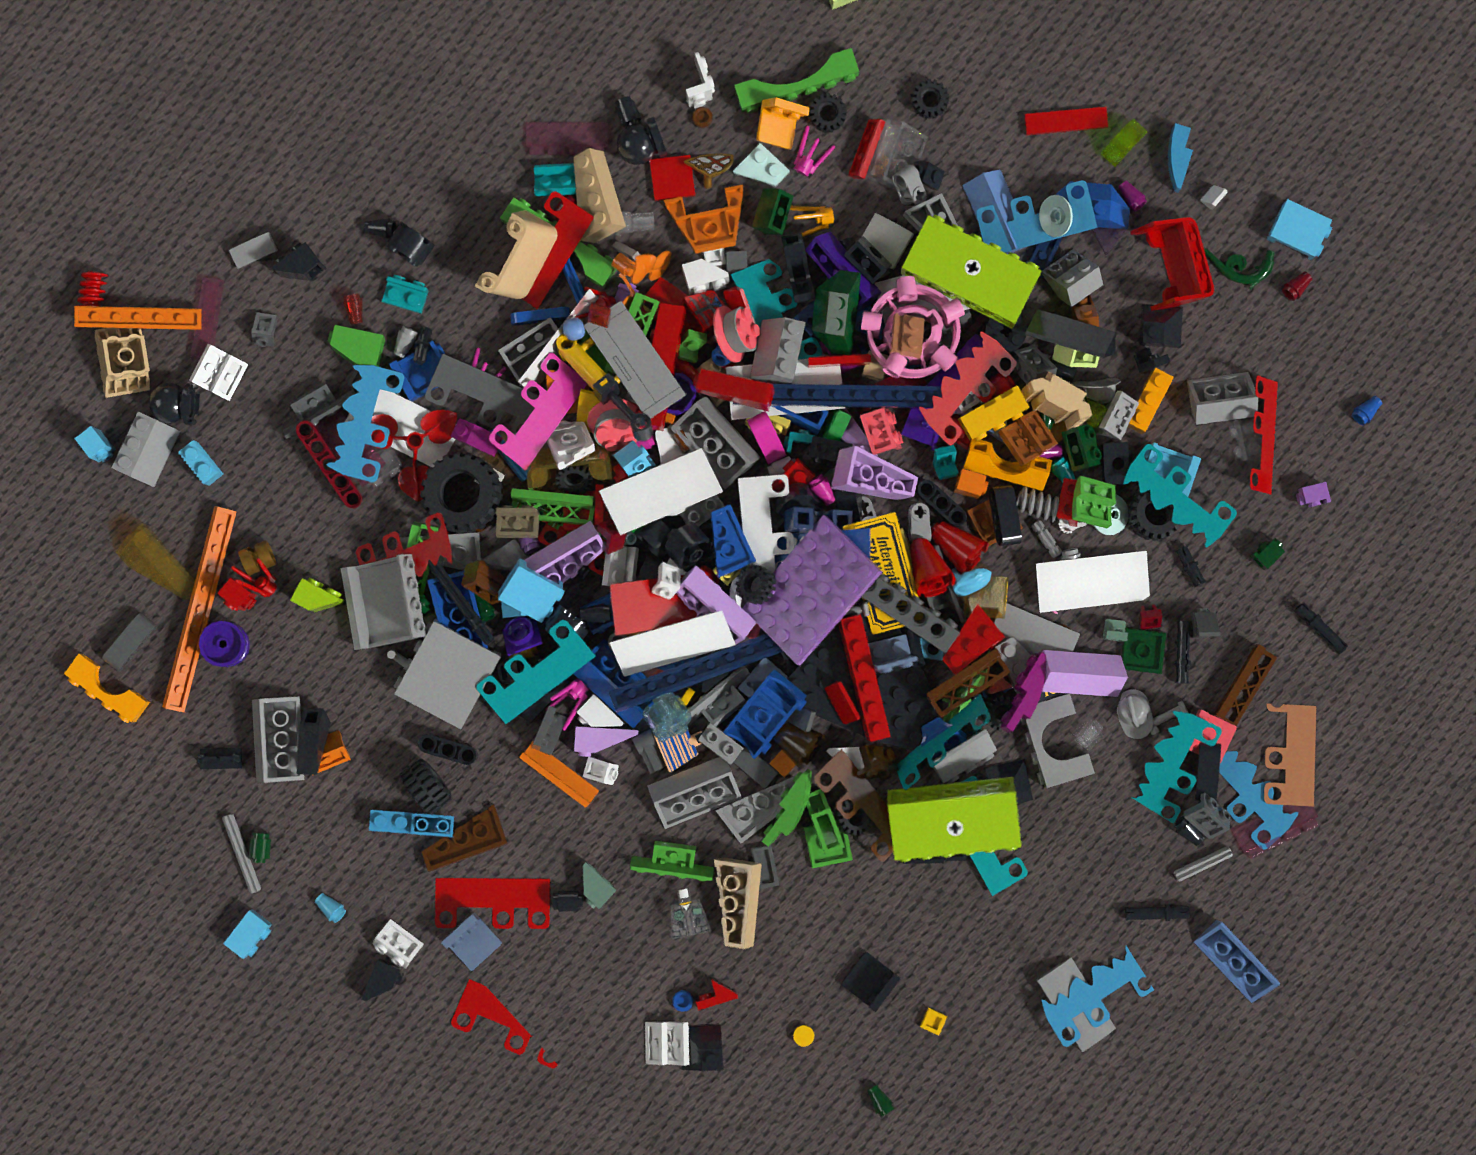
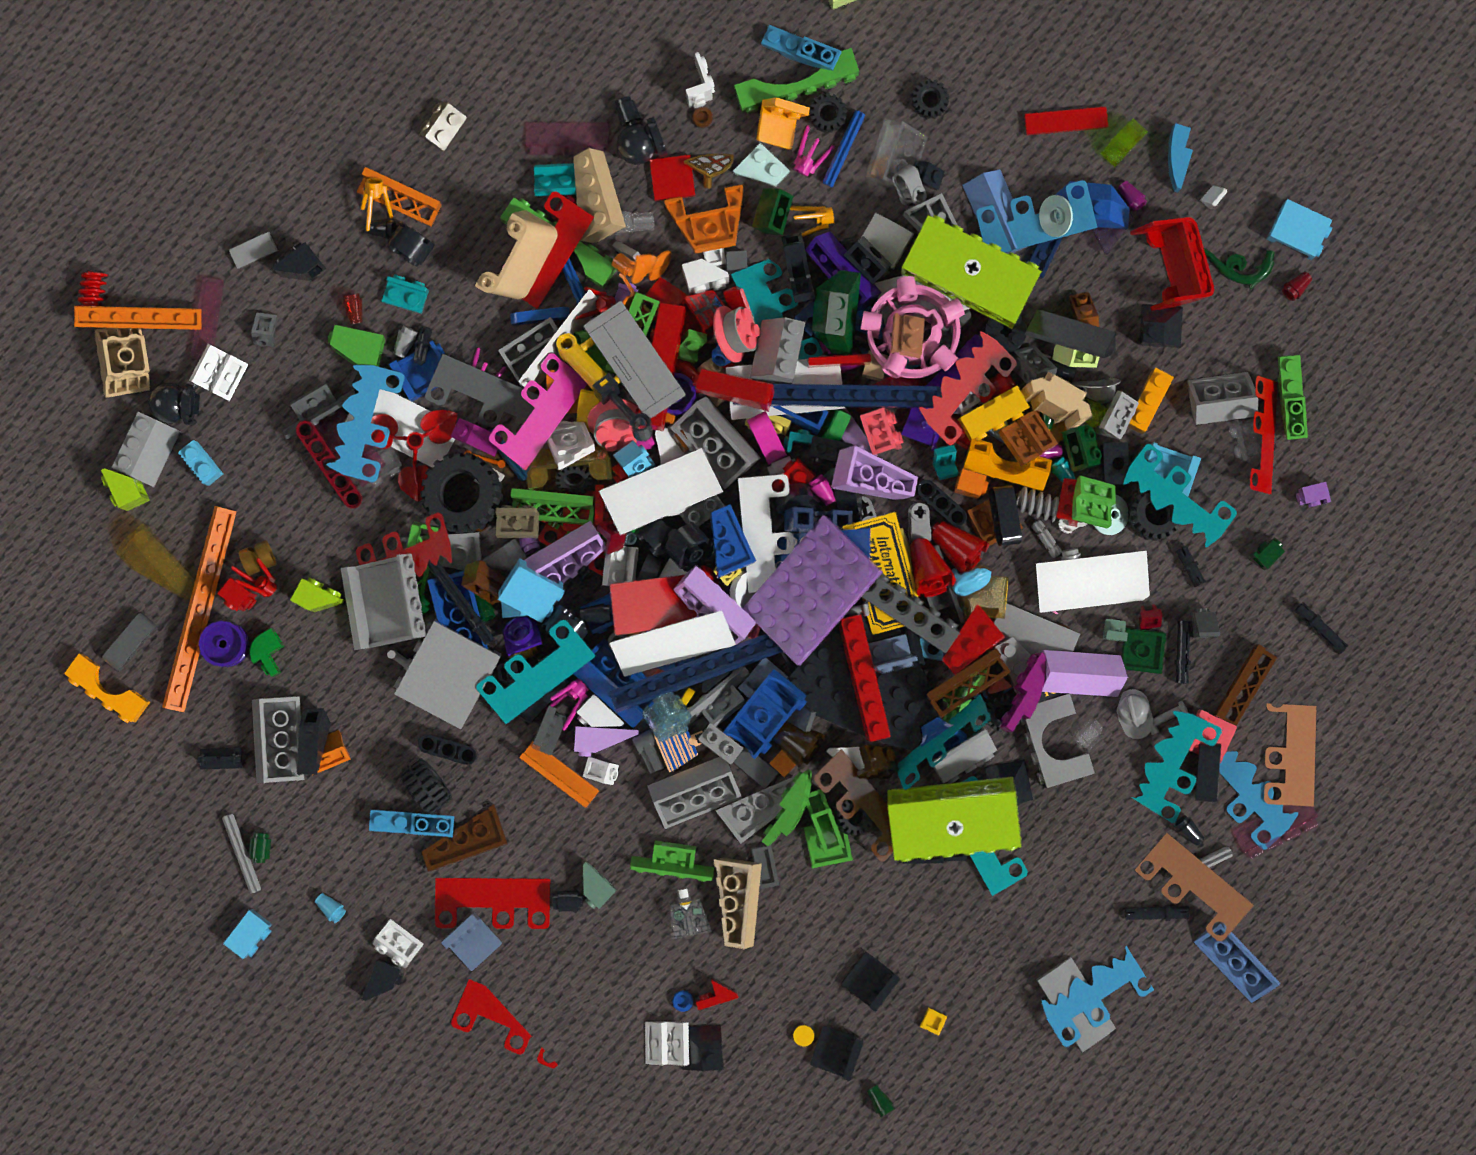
medium azure brick [74,426,116,462] -> none
medium blue piece [563,317,585,341] -> none
clear red tile [588,303,612,328] -> none
white bracket [652,562,681,599] -> none
black tyre [735,564,776,605] -> none
red slope [825,681,860,724] -> none
red tile [848,119,885,179] -> none
light grey slope [1041,249,1103,307] -> none
black bracket [1133,347,1170,373] -> none
dark grey bracket [1184,792,1231,840] -> none
blue cone [1352,396,1382,425] -> none
none -> lime slope [101,468,150,511]
none -> green brick [250,628,284,677]
none -> orange fence [357,167,442,227]
none -> light orange plant [361,178,393,231]
none -> bracket [419,102,467,151]
none -> orange hinge [464,450,506,468]
none -> dark azure slope [761,25,842,71]
none -> black bracket [810,1025,864,1082]
none -> blue axle [823,110,865,187]
none -> nougat piece [1135,833,1254,941]
none -> bright green slope [1277,354,1308,440]

